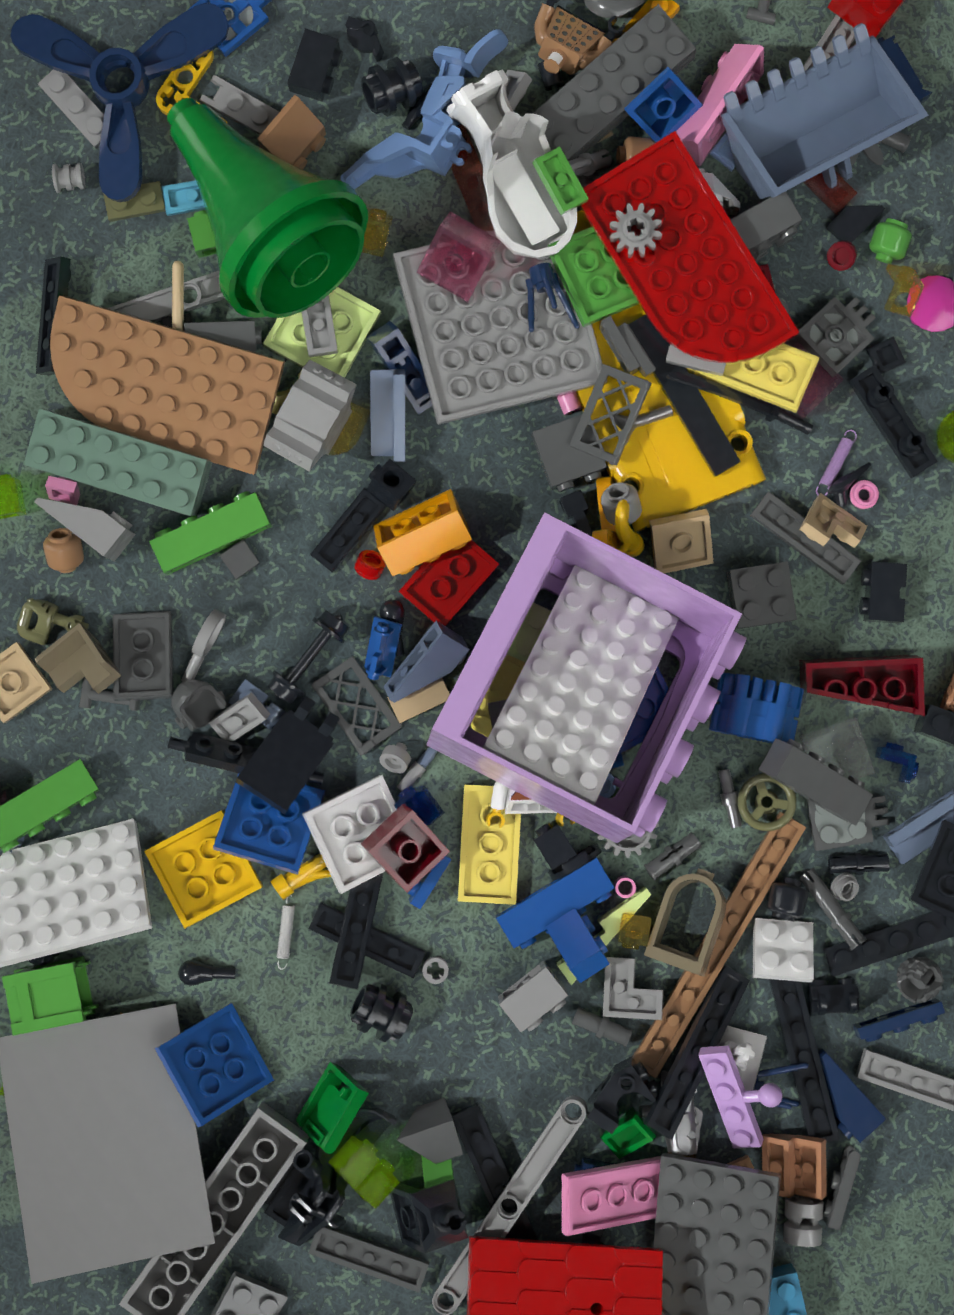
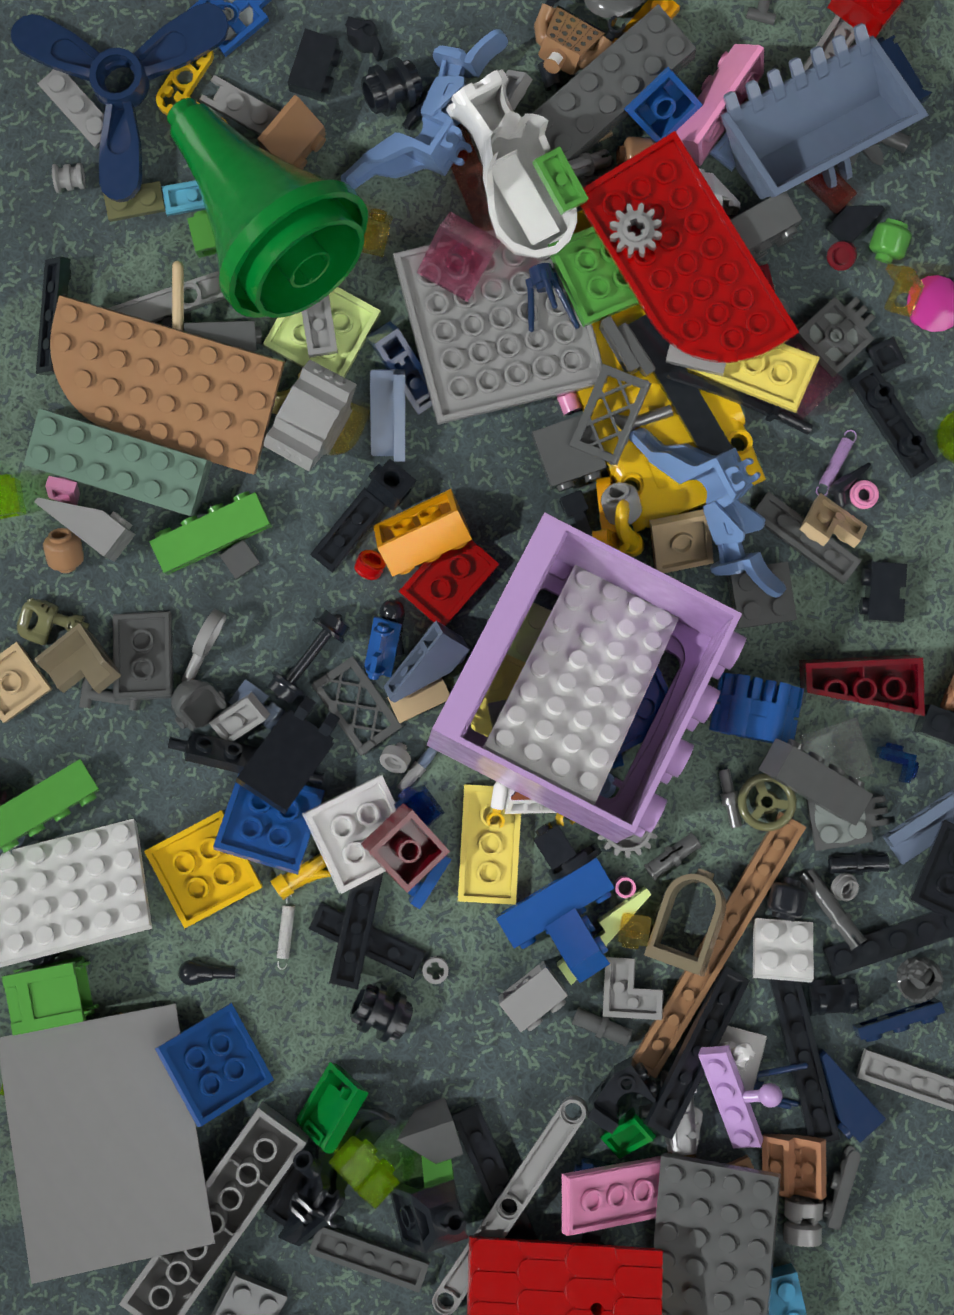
none -> medium blue piece [629,428,786,598]

